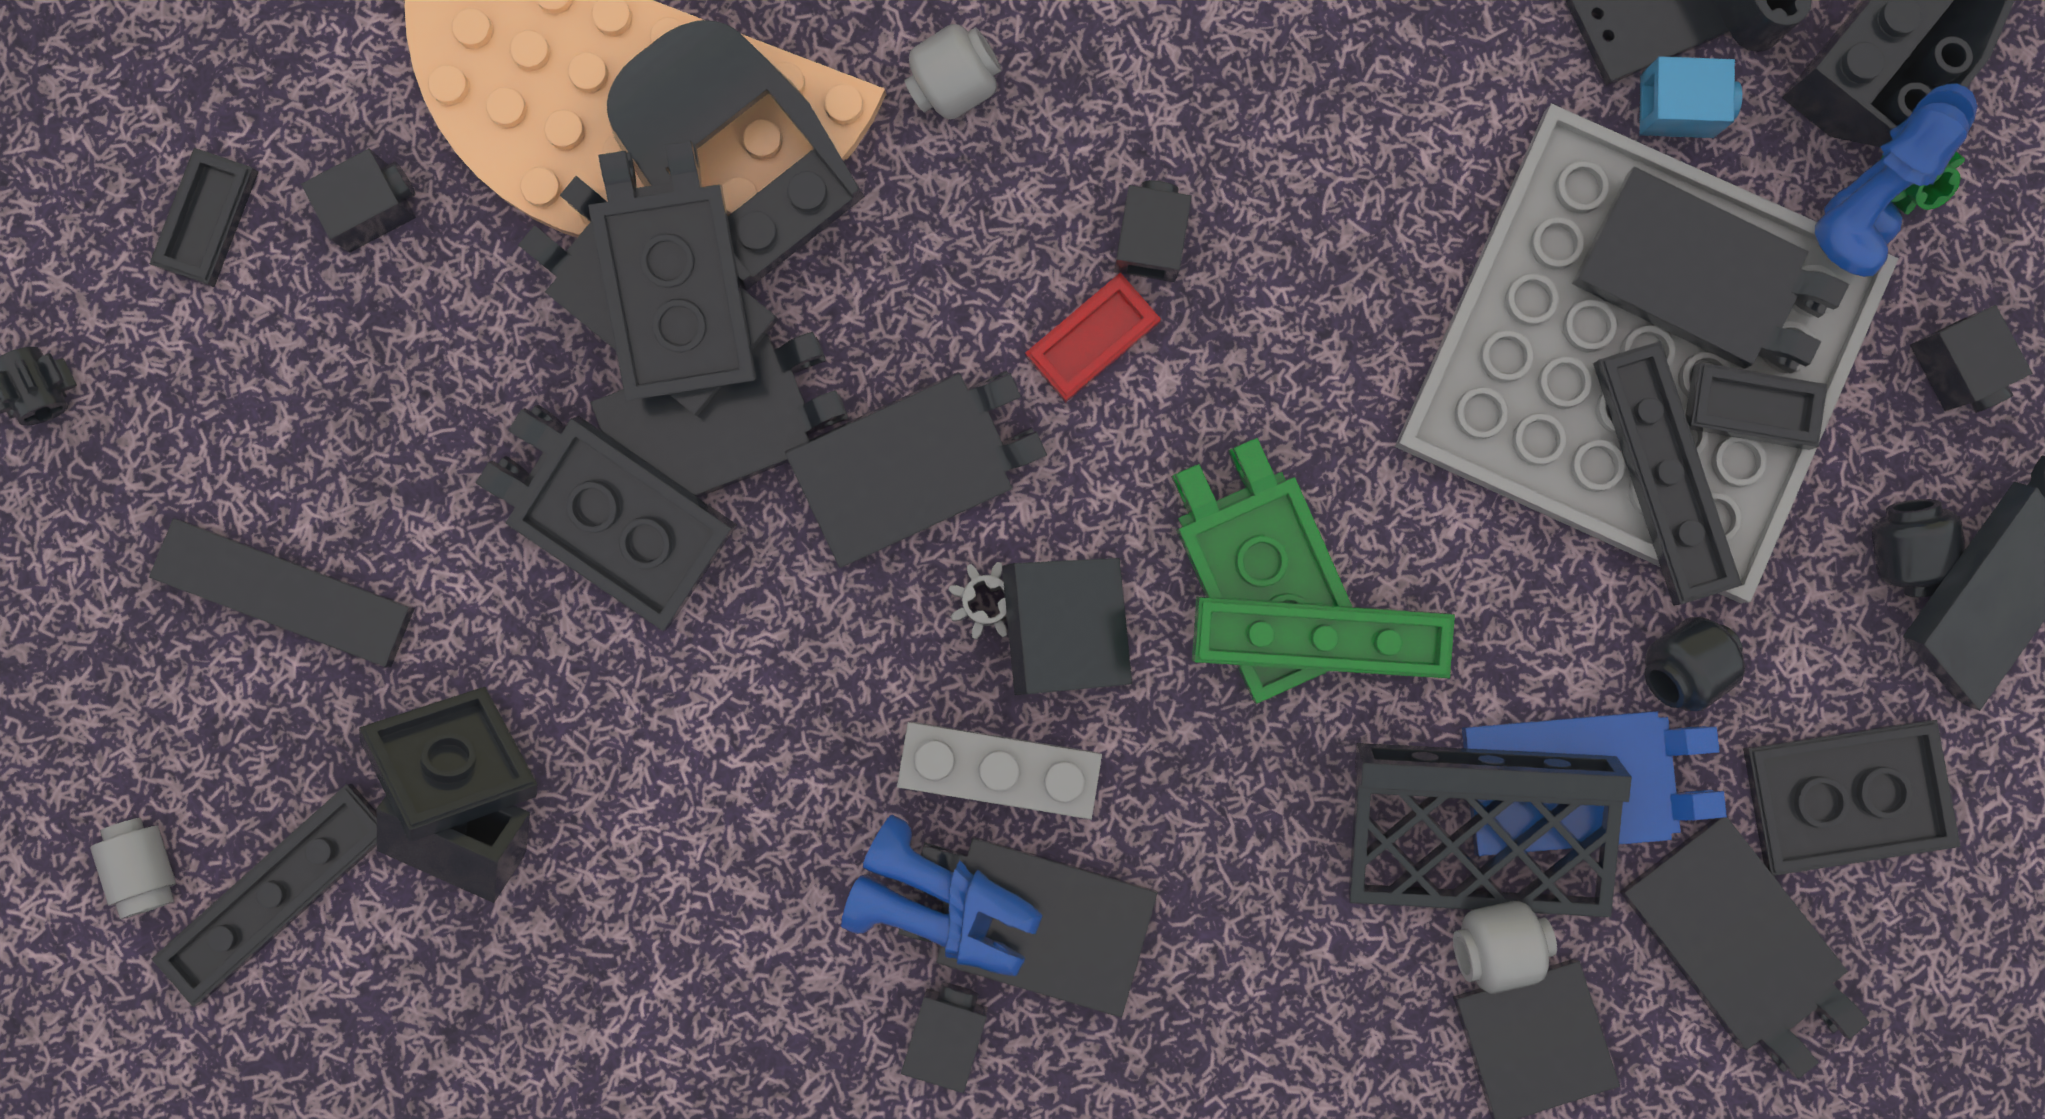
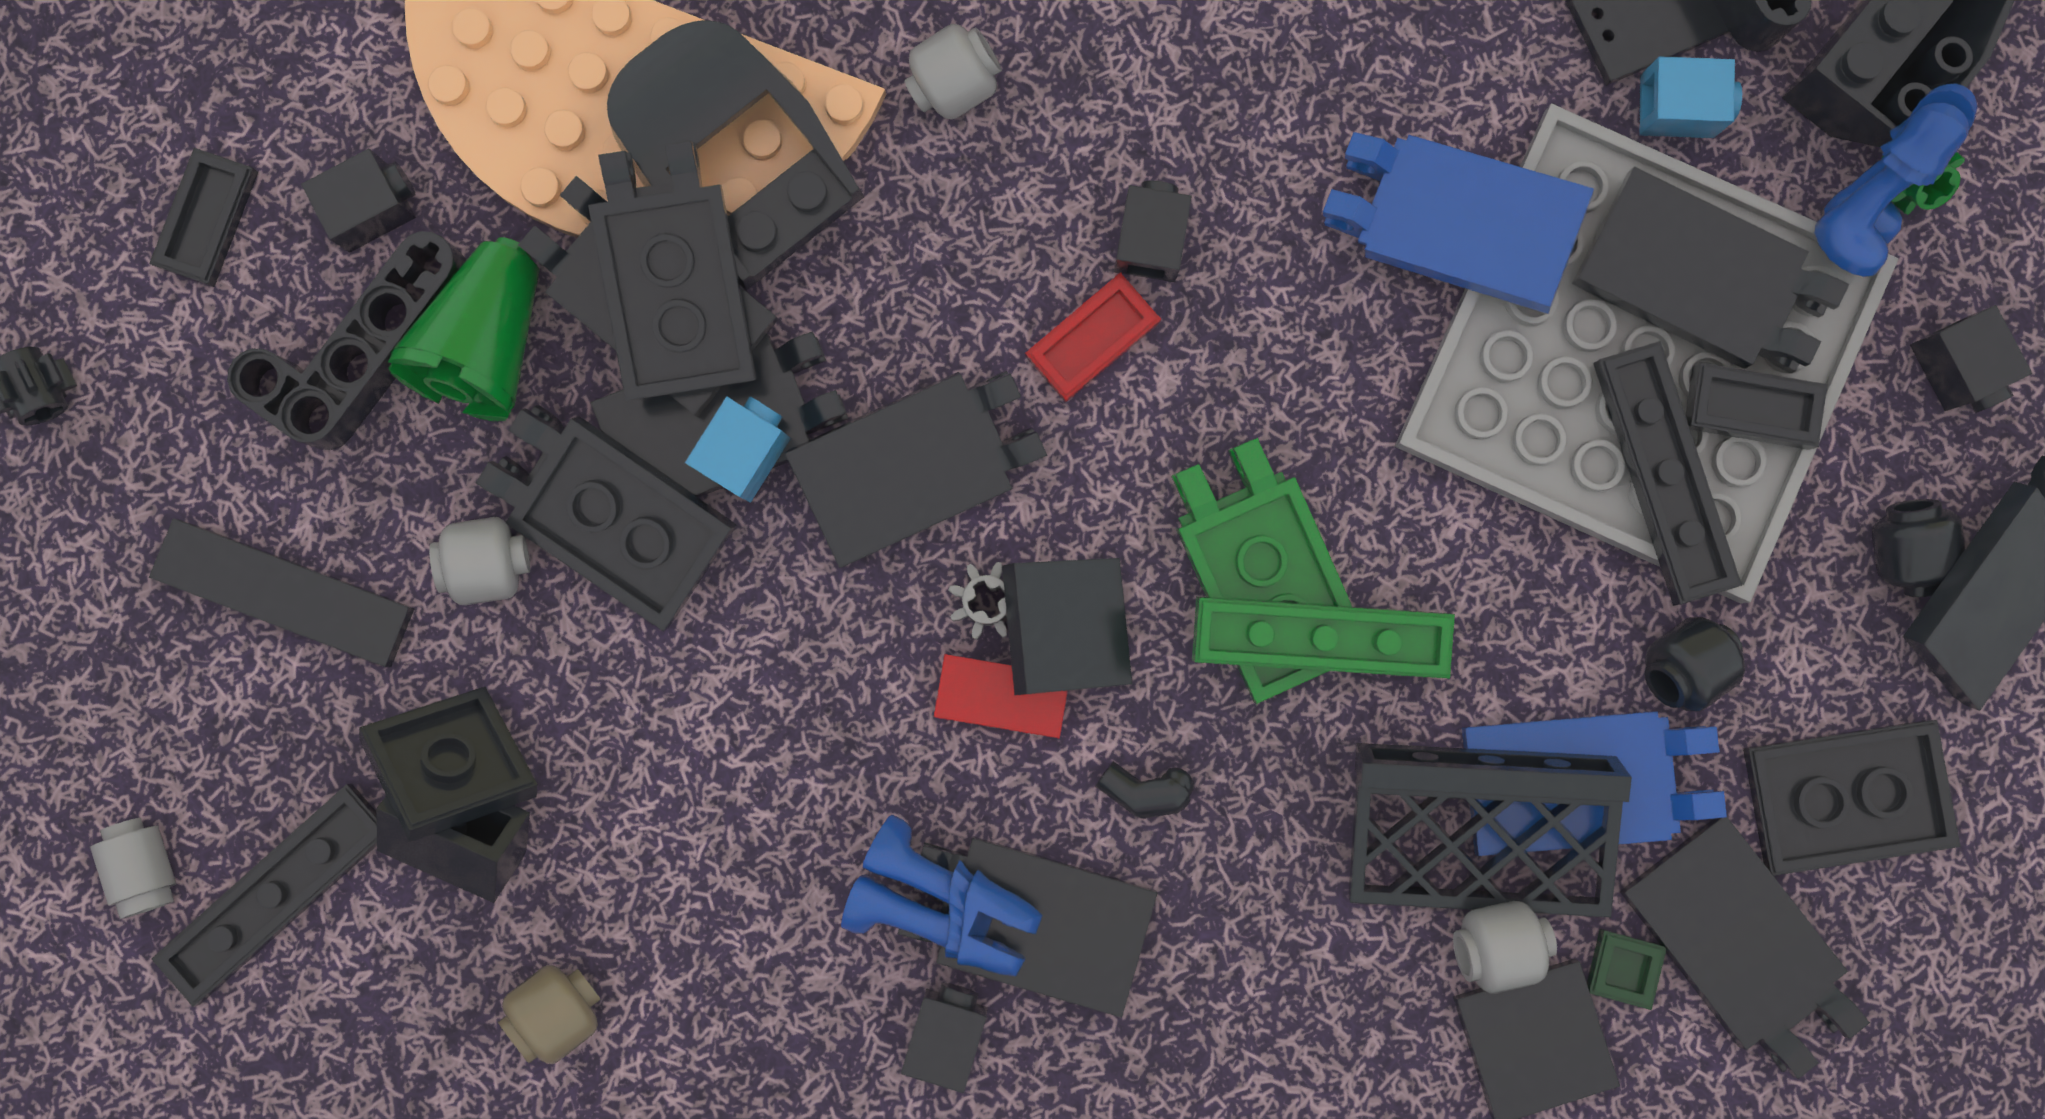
light grey brick [897,721,1102,820] -> none
none -> black beam [227,231,466,450]
none -> green cone [388,237,540,421]
none -> light grey head [429,517,530,606]
none -> dark tan head [498,965,601,1064]
none -> dark azure brick [685,396,791,503]
none -> red tile [934,654,1068,738]
none -> black arm [1095,761,1194,819]
none -> blue tile [1323,132,1594,314]
none -> dark green tile [1587,929,1667,1010]

